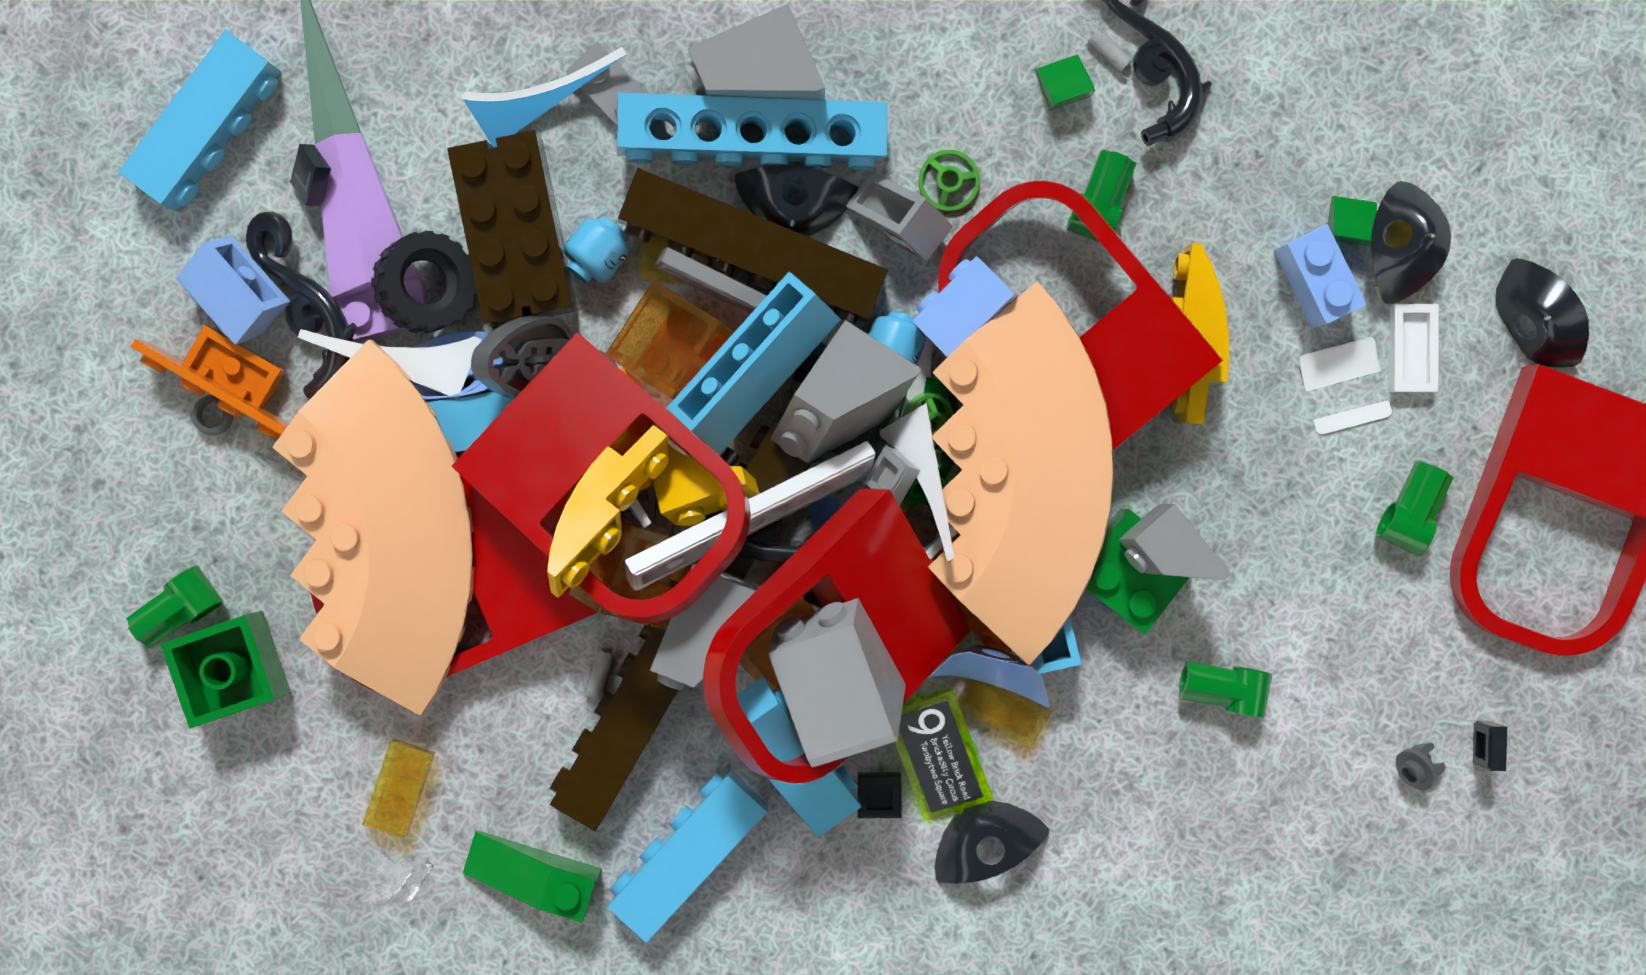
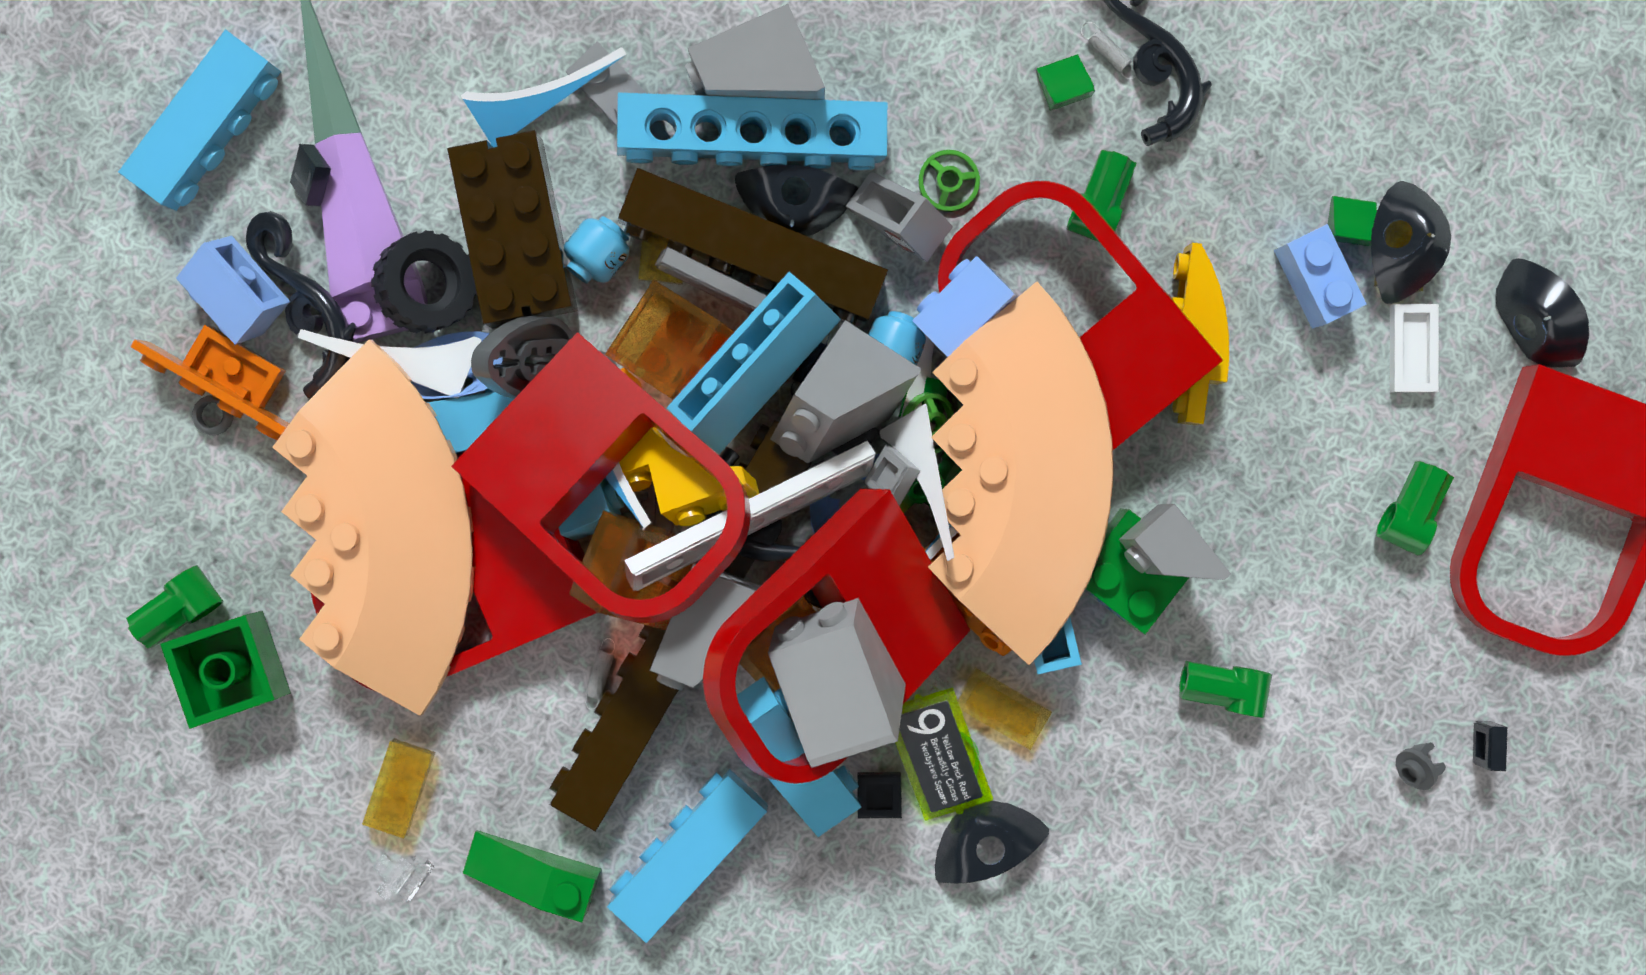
yellow slope [547,425,669,598] -> none
light blue piece [926,645,1050,708] -> none
white sticker [1299,337,1392,434] -> none

